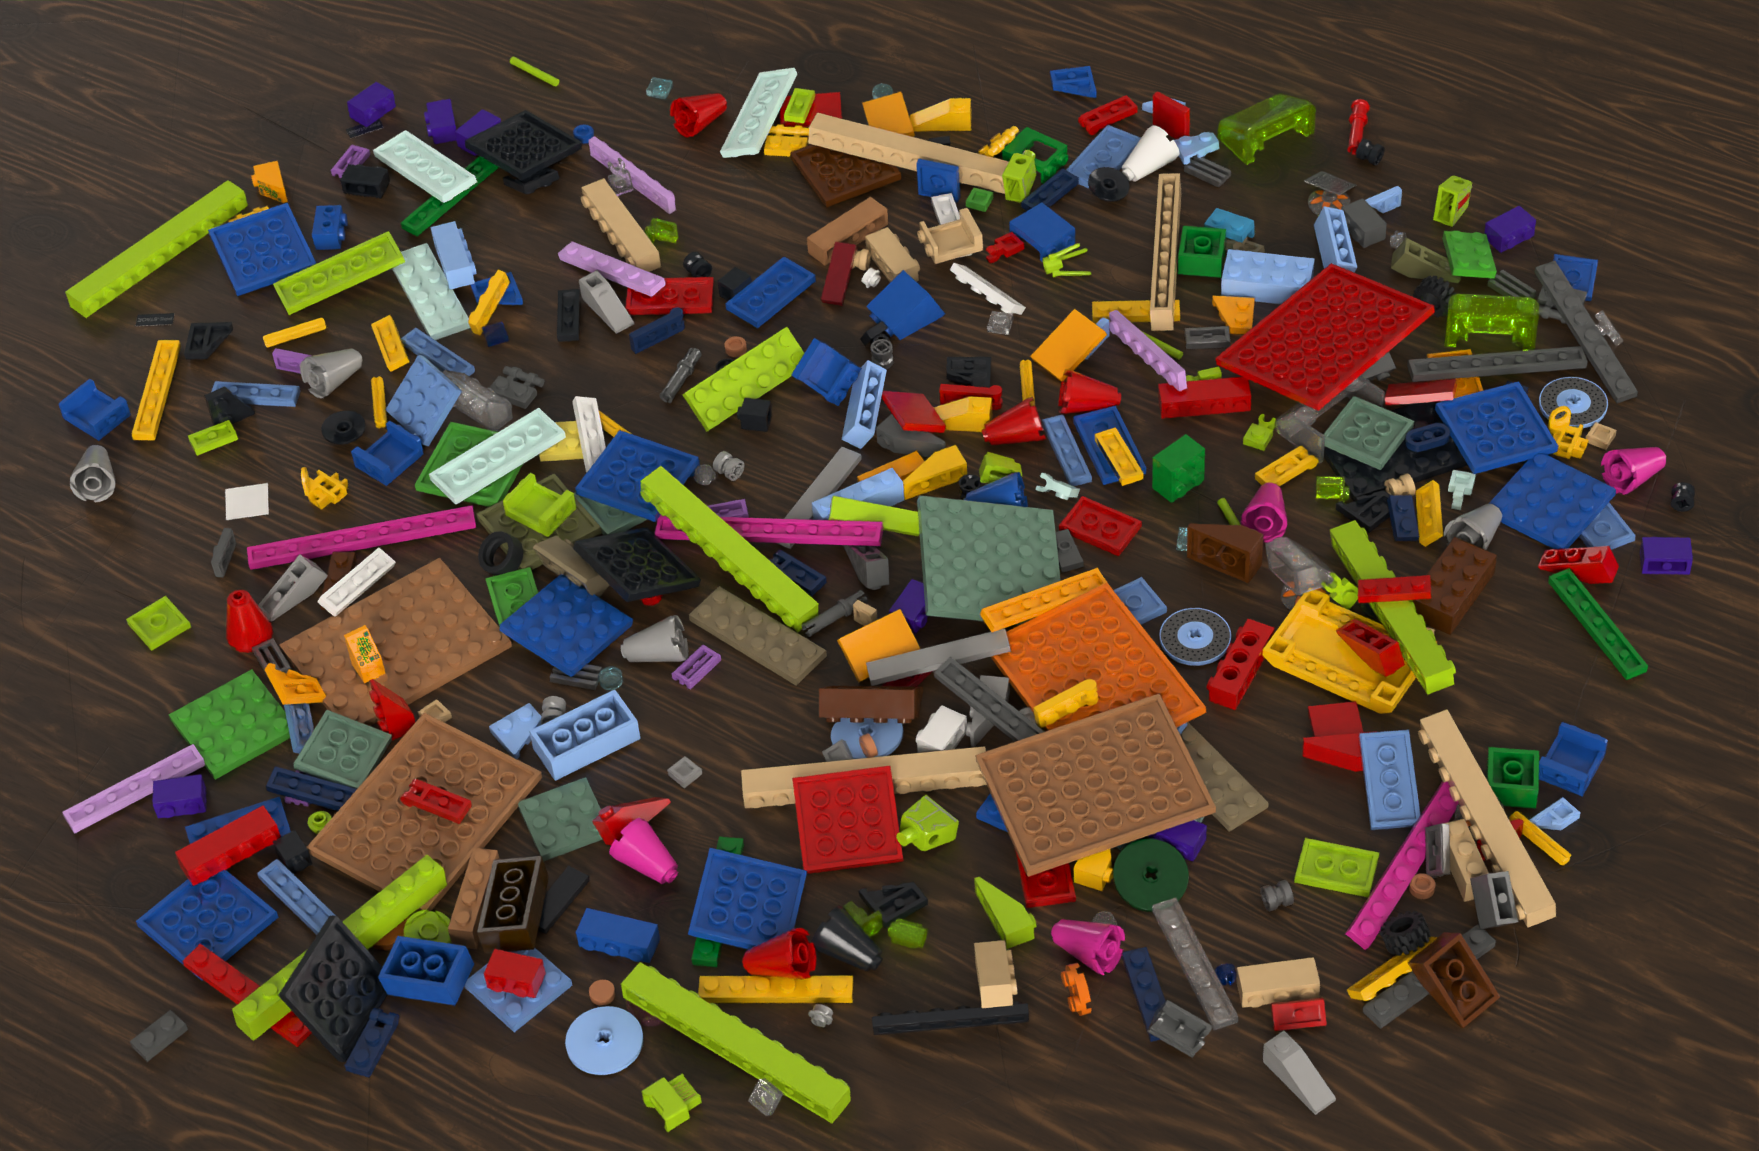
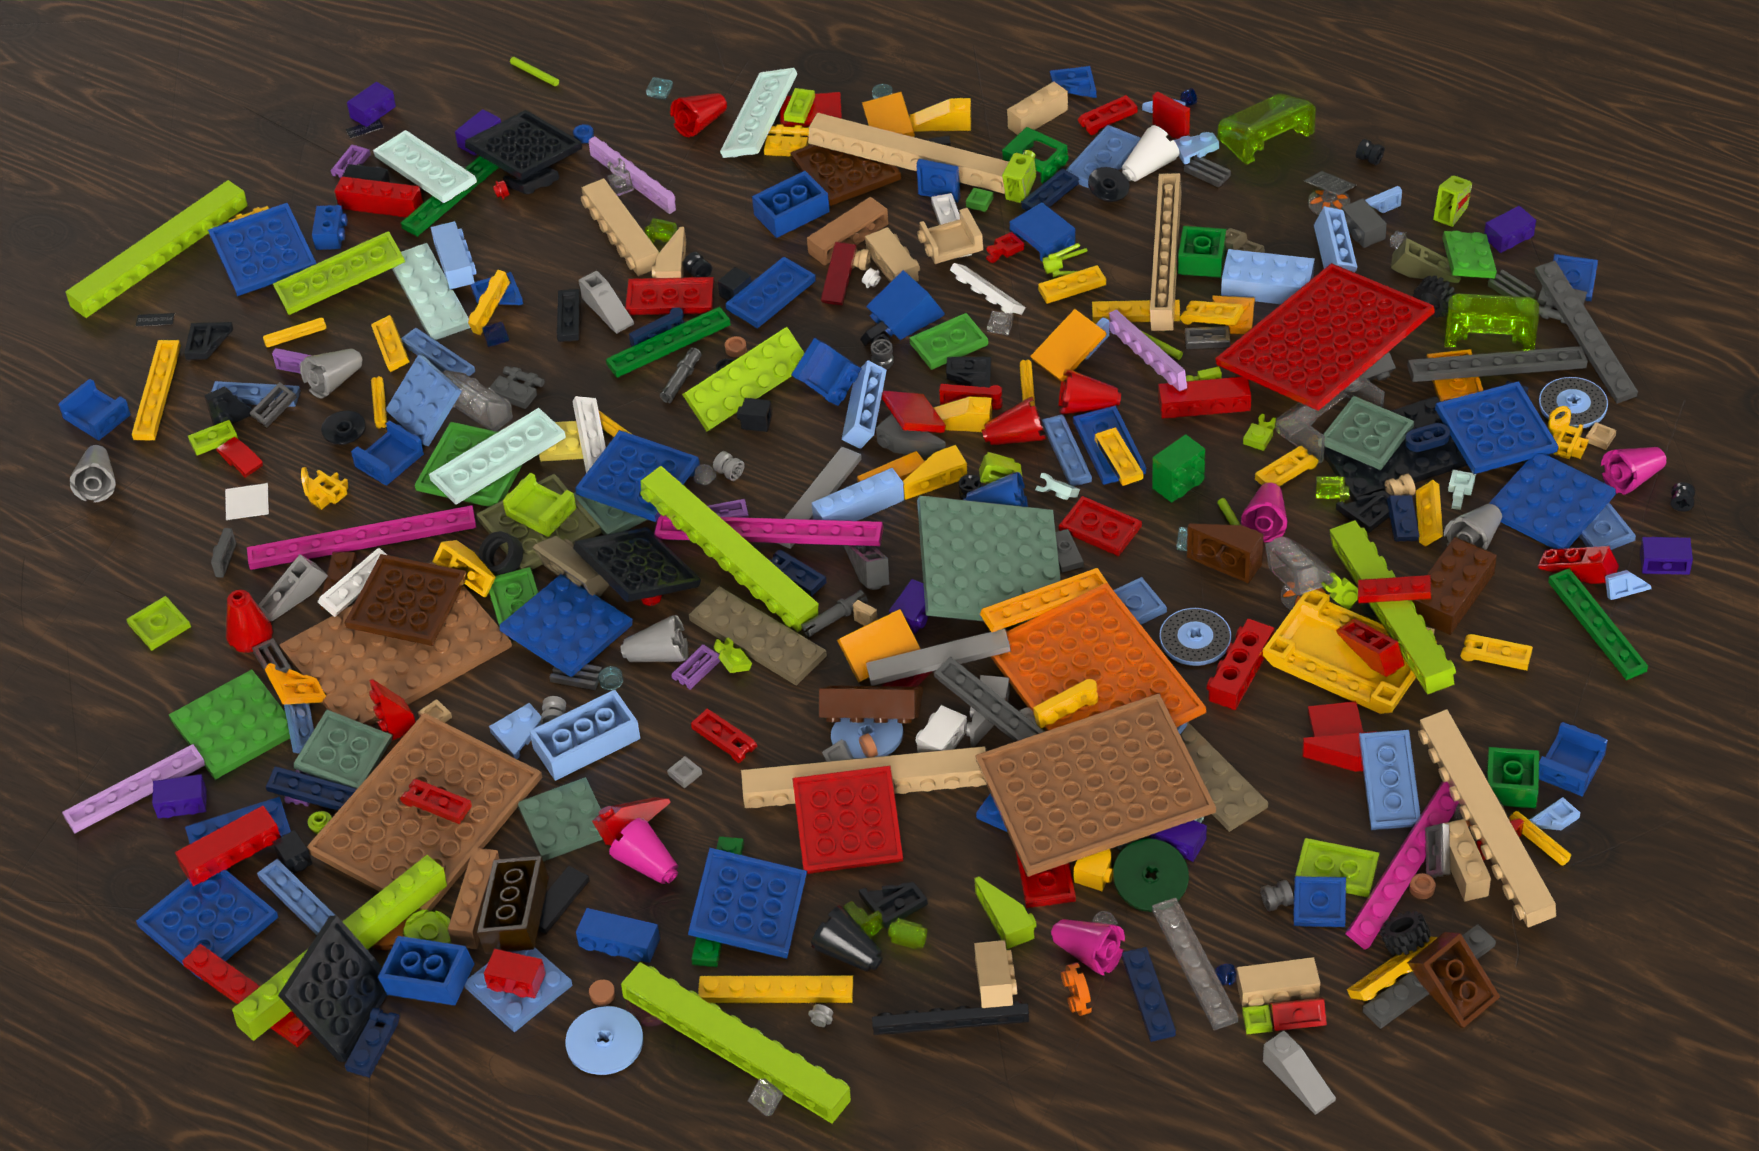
dark grey plate [130,1010,188,1062] -> none
light orange slope [251,161,288,203] -> none
light orange slope [344,625,385,683] -> none
dark purple brick [424,99,456,144] -> none
lavender plate [558,242,666,297] -> none
lime piece [641,1074,702,1132] -> none
red cone [742,928,817,979] -> none
lime tile [828,496,920,537] -> none
lime torso [897,795,959,851] -> none
yellow plate [978,126,1019,157] -> none
dark grey hinge [1147,1000,1212,1057] -> none
dark azure bracket [1204,208,1255,243] -> none
red pin [1347,99,1370,155] -> none
red tile [1385,379,1457,406] -> none
dark grey brick [1470,871,1519,929] -> none
clear plate [1595,310,1624,346] -> none
none -> red slope [217,437,263,478]
none -> flat silver tile [250,382,297,428]
none -> red brick [334,176,423,217]
none -> reddish brown plate [345,554,467,646]
none -> yellow slope [432,540,496,597]
none -> red plate [493,180,510,200]
none -> green plate [606,307,731,378]
none -> tan slope [652,227,686,278]
none -> red plate [691,708,757,763]
none -> lime plate [714,638,752,673]
none -> blue brick [752,171,830,238]
none -> bright green plate [909,313,988,370]
none -> tan brick [1007,82,1068,135]
none -> yellow plate [1038,265,1106,304]
none -> clear blue hinge [1180,88,1197,106]
none -> yellow plate [1180,301,1244,325]
none -> lime tile [1242,1005,1273,1034]
none -> blue plate [1294,876,1346,927]
none -> yellow plate [1460,634,1533,671]
none -> light blue tile [1605,570,1651,600]

